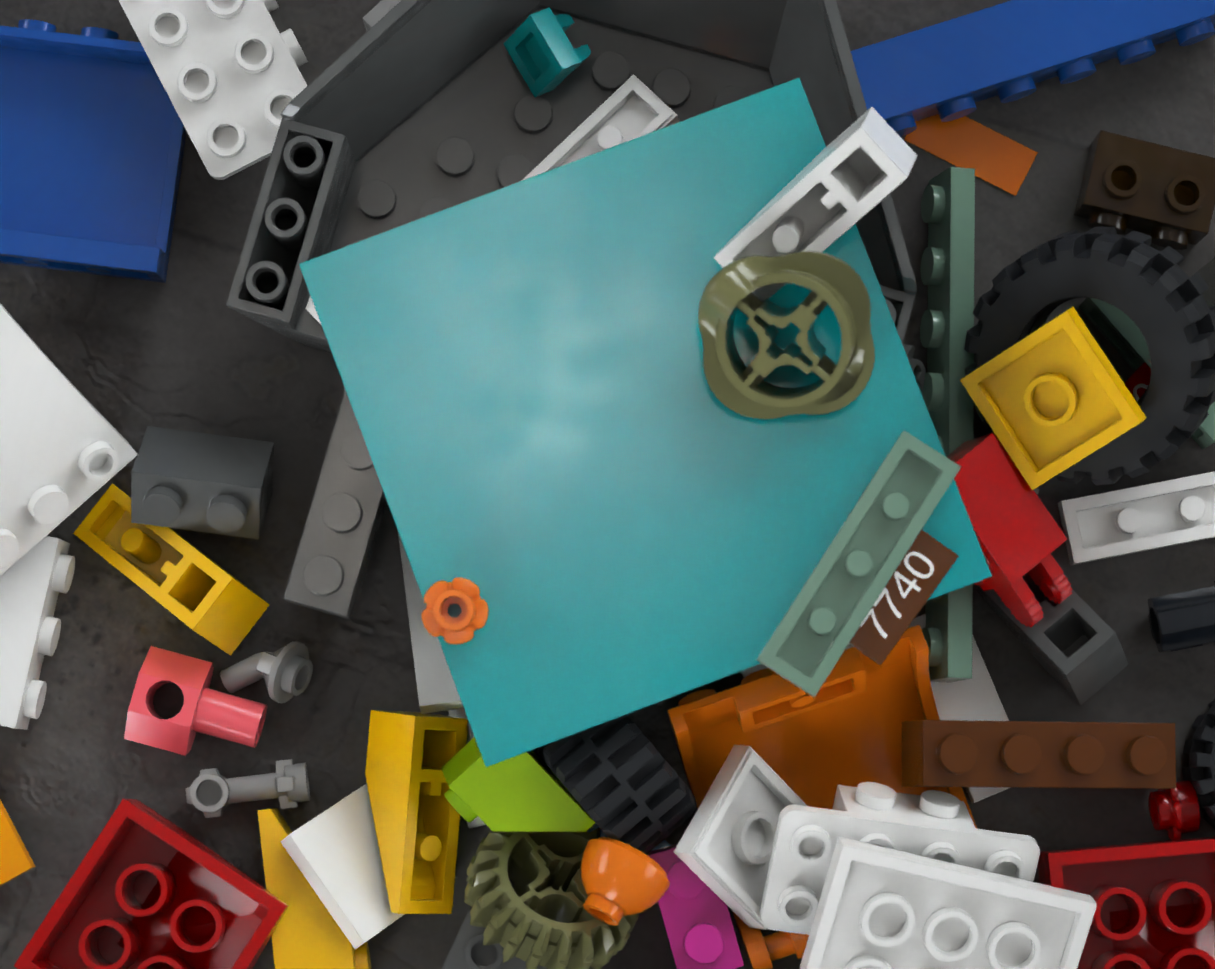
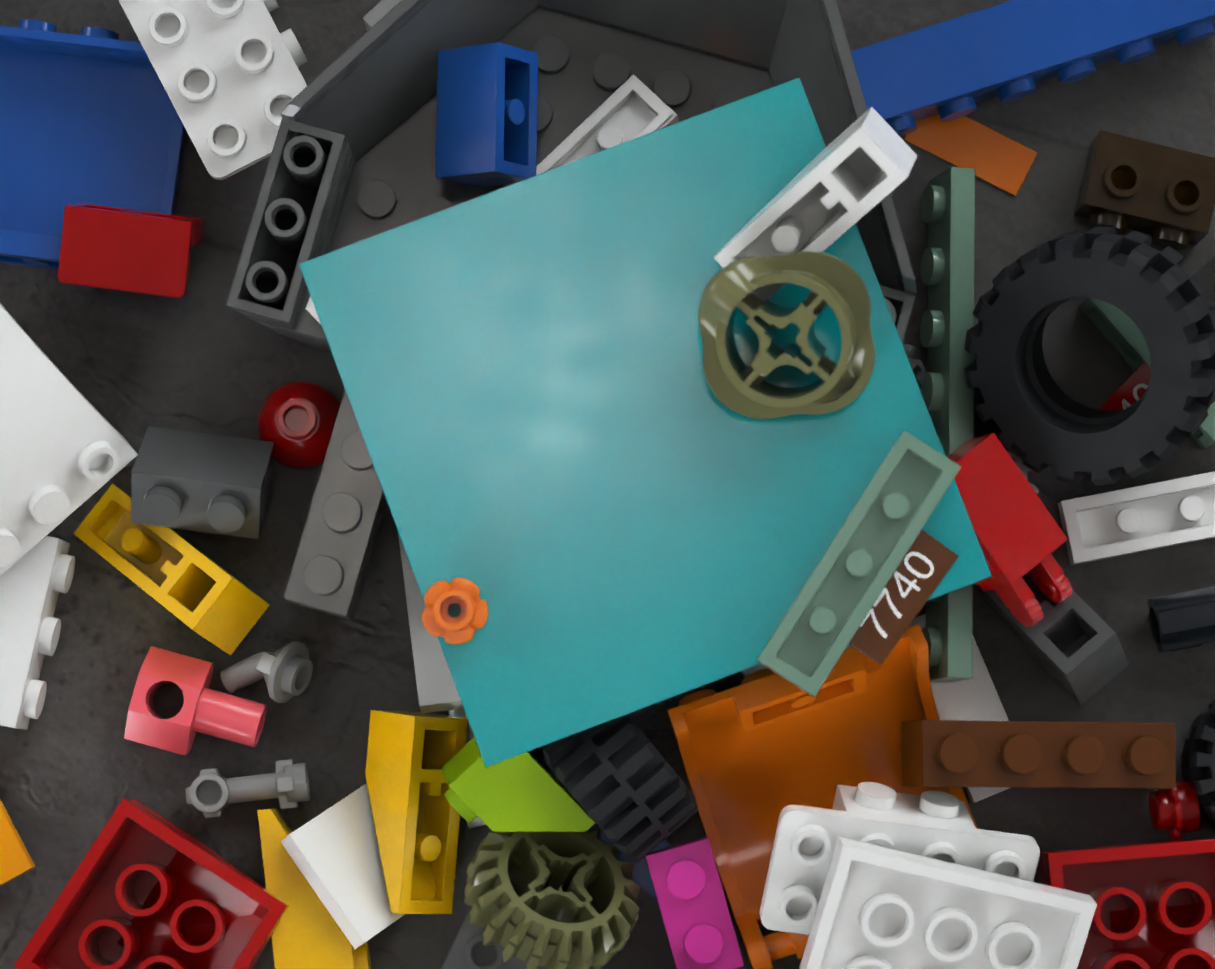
teal tile [503,7,591,97] -> none
orange brick [581,837,670,926] -> none
white tile [674,745,807,930] -> none
yellow plate [960,306,1147,490] -> none
none -> red panel [58,203,204,298]
none -> red brick [258,381,341,469]
none -> blue brick [435,42,538,187]

